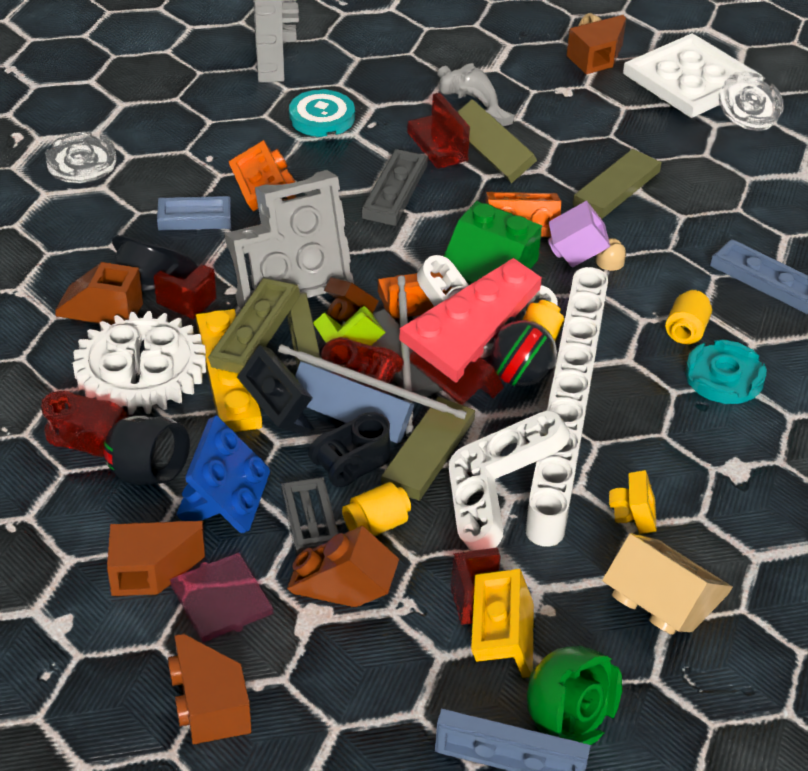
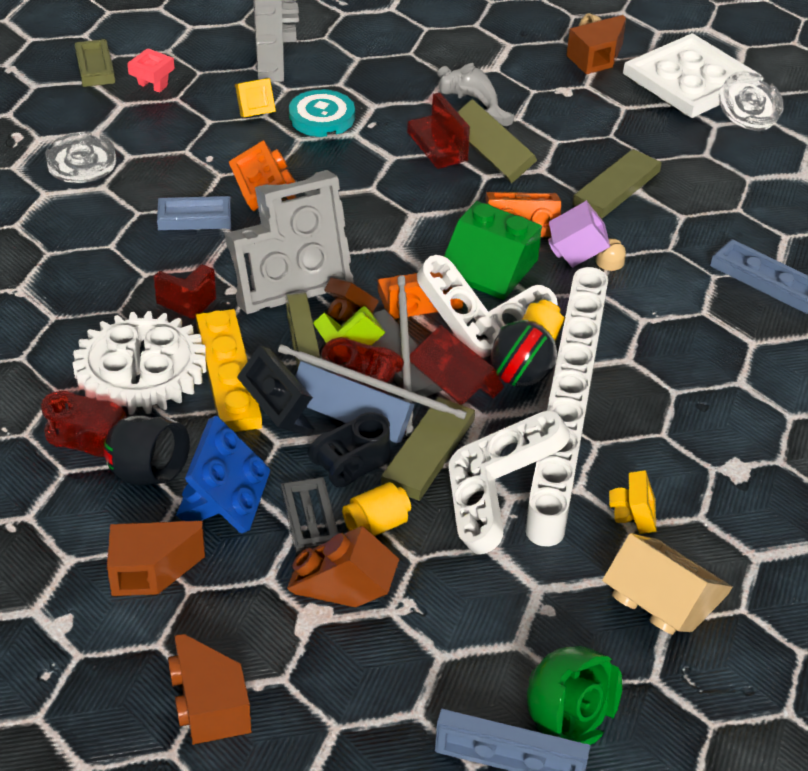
dark orange slope [55,262,143,325] -> none
black piece [112,235,199,292] -> none
clear pink piece [170,553,273,642] -> none
olive tile [208,278,300,374] -> none
dark grey tile [362,149,428,226] -> none
coral wing [399,258,542,383] -> none
clear red panel [451,548,501,625] -> none
yellow panel [471,569,534,678] -> none
yellow brick [665,290,712,344] -> none
teal tile [685,340,767,404] -> none
none -> olive tile [74,39,115,87]
none -> coral tile [127,48,175,93]
none -> yellow tile [235,78,276,117]

